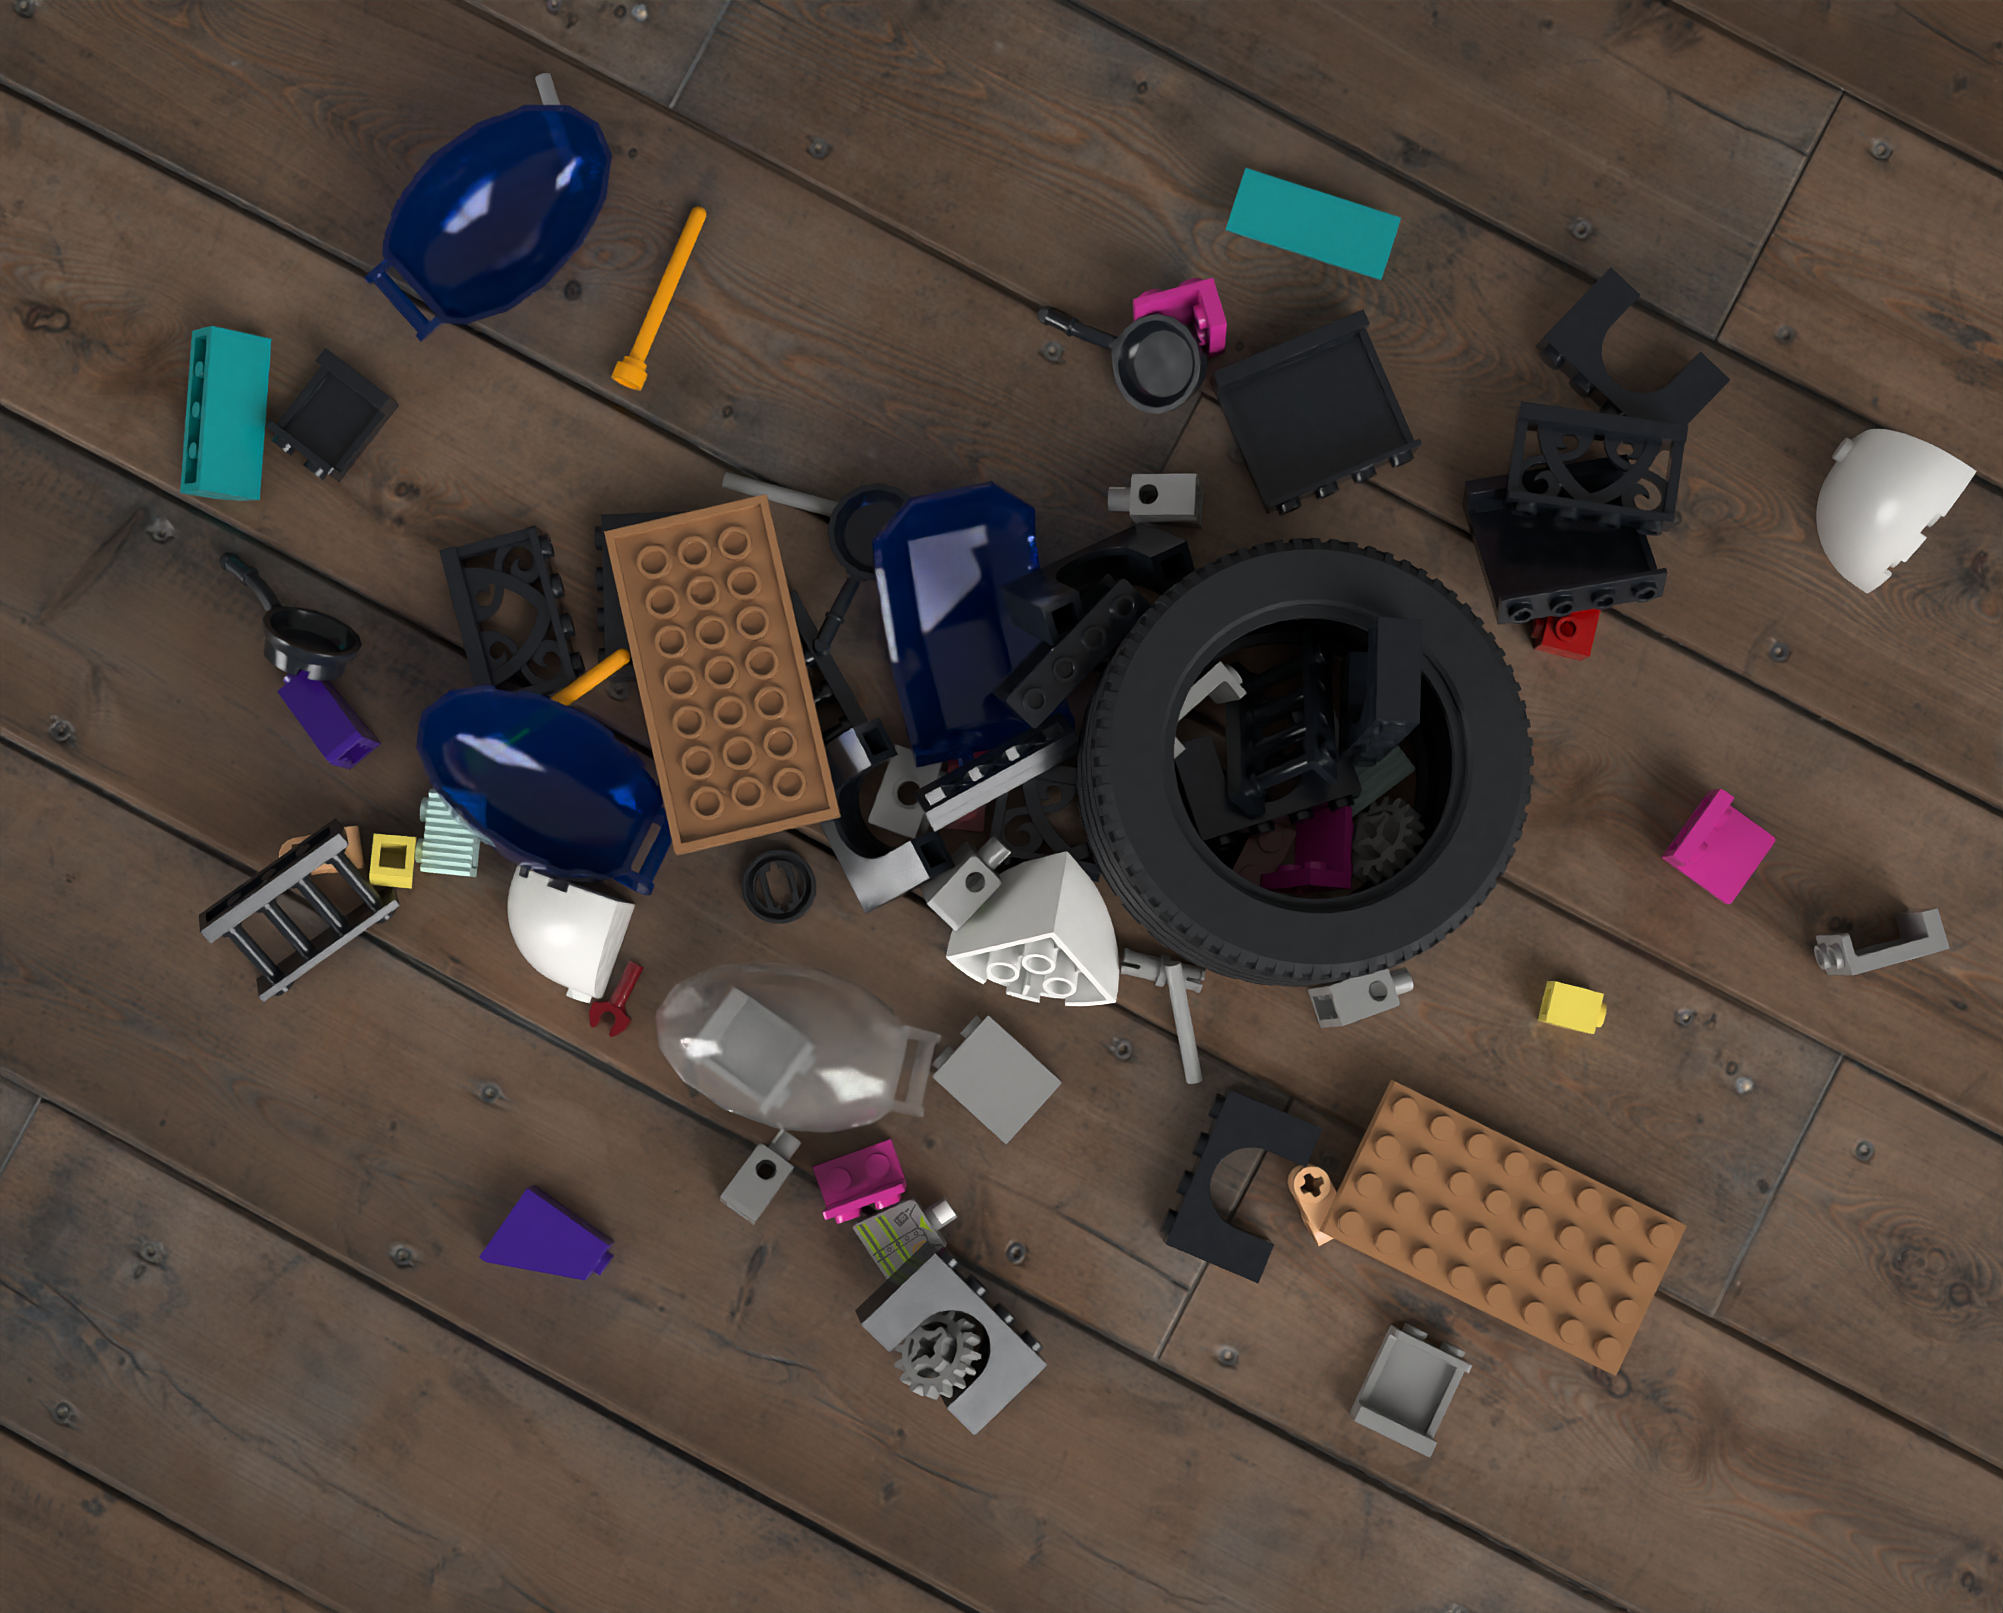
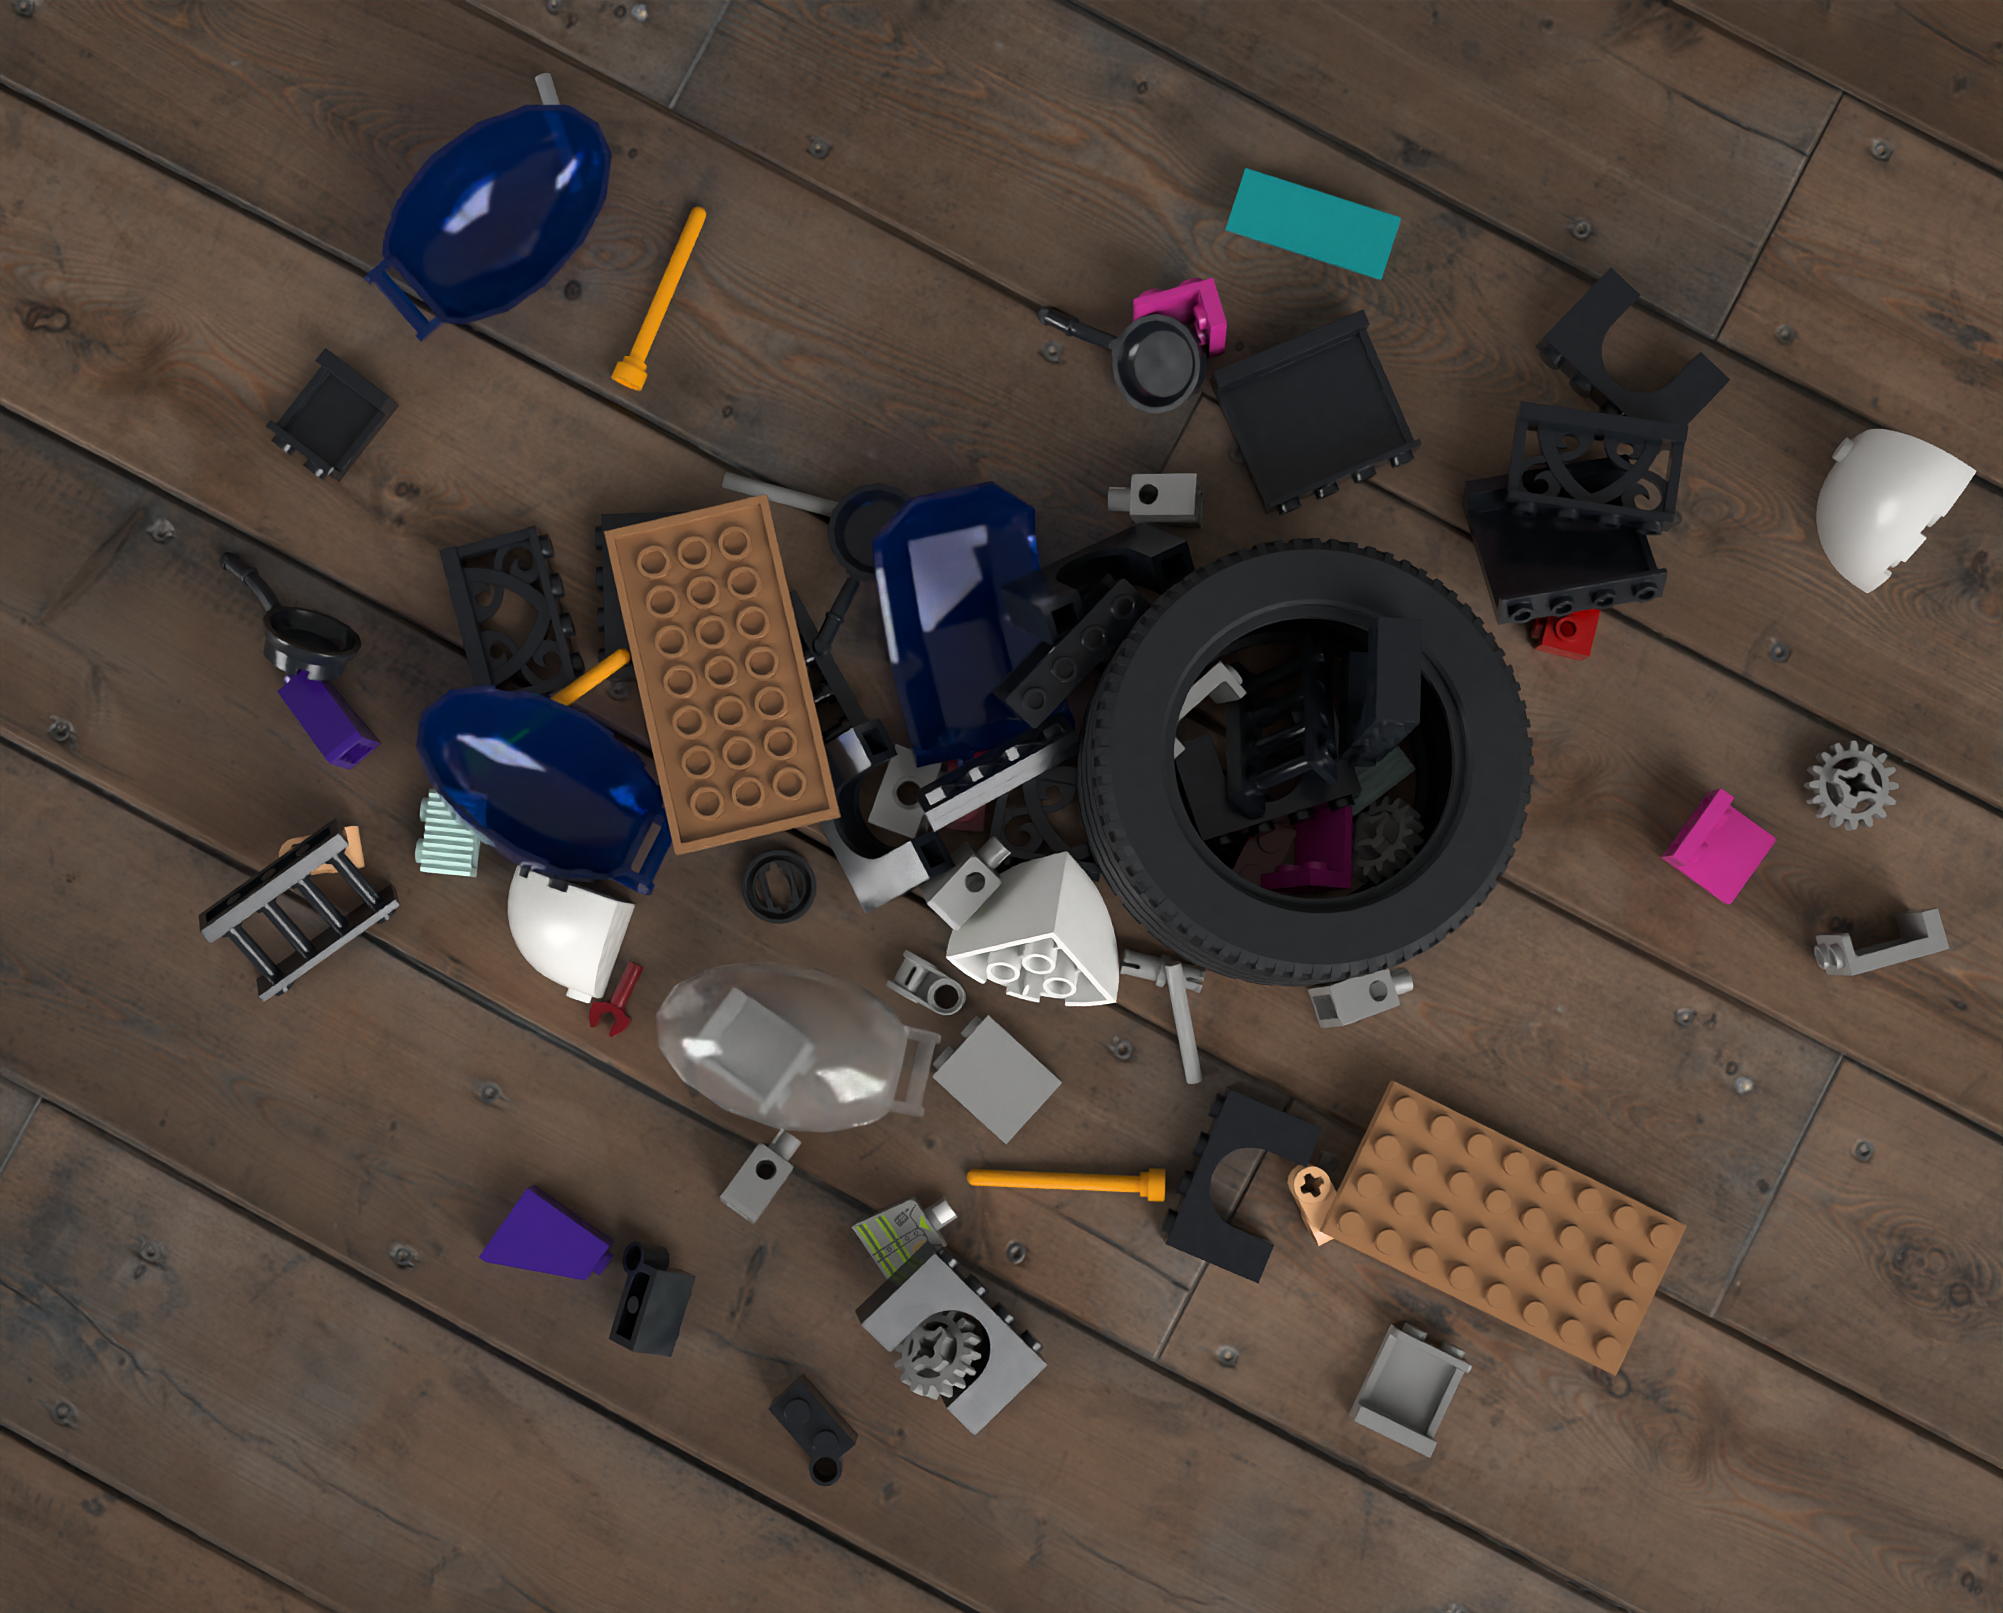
teal brick [180,326,272,501] -> none
light yellow brick [369,833,416,889] -> none
dark pink bracket [813,1138,908,1224] -> none
light yellow brick [1537,981,1607,1034] -> none
none -> black hinge [609,1241,696,1357]
none -> black hinge [768,1373,858,1487]
none -> light grey piece [885,949,967,1015]
none -> light orange piece [966,1168,1165,1202]
none -> light grey gear [1804,741,1899,831]

